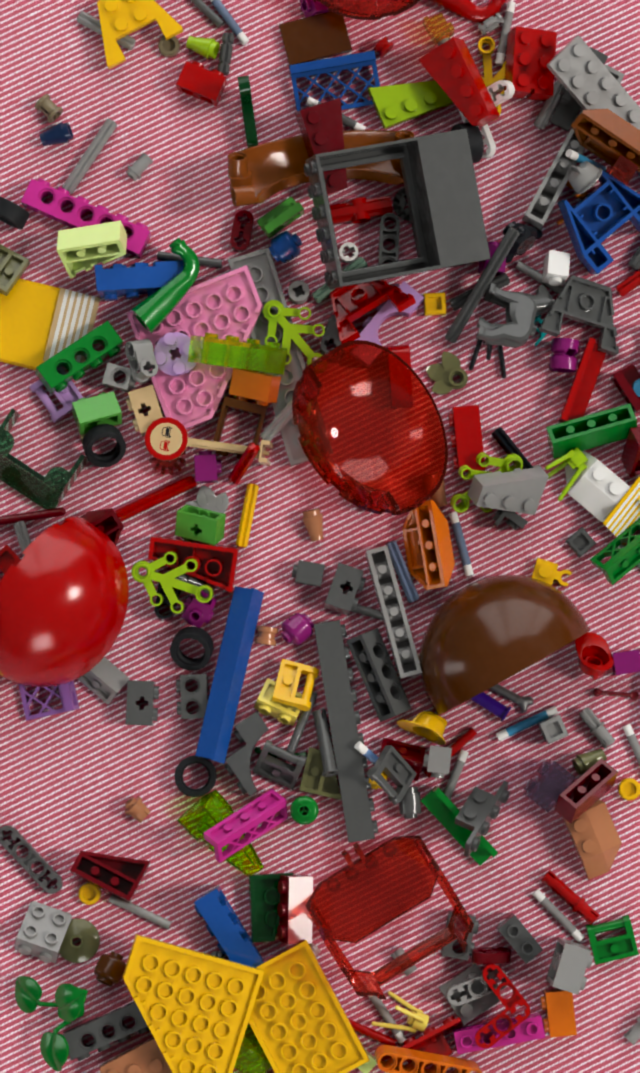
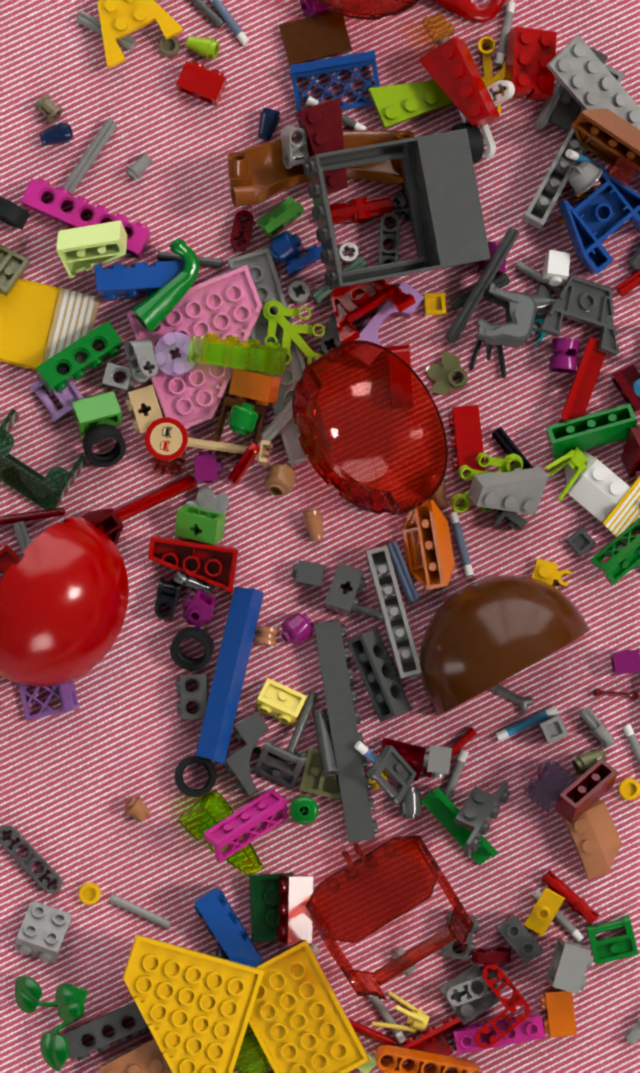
olive dish [59,918,100,963] -> none
dark red wedge [70,851,150,903] -> none
light grey panel [77,657,130,705] -> none
reddish brown head [94,952,126,987] -> none
dark grey brick [125,680,159,726] -> none
lime plant [131,551,214,614] -> none
dark grey axle [217,32,234,75] -> none
yellow axle [236,483,259,548] -> none
dark green beam [238,75,258,148] -> none
yellow plate [271,659,319,711] -> none
red bush [373,37,394,58] -> none
yellow piece [397,711,447,745] -> none
dark purple pin [470,692,511,722] -> none
light grey piece [478,13,504,36] -> none
black rock [503,221,543,263] -> none
red piece [575,632,614,680] -> none
none -> green head [227,402,259,436]
none -> dark blue cone [258,107,281,141]
none -> medium nougat head [265,463,296,496]
none -> light grey piece [280,125,310,169]
none -> blue plate [285,245,322,277]
none -> yellow plate [524,887,565,936]

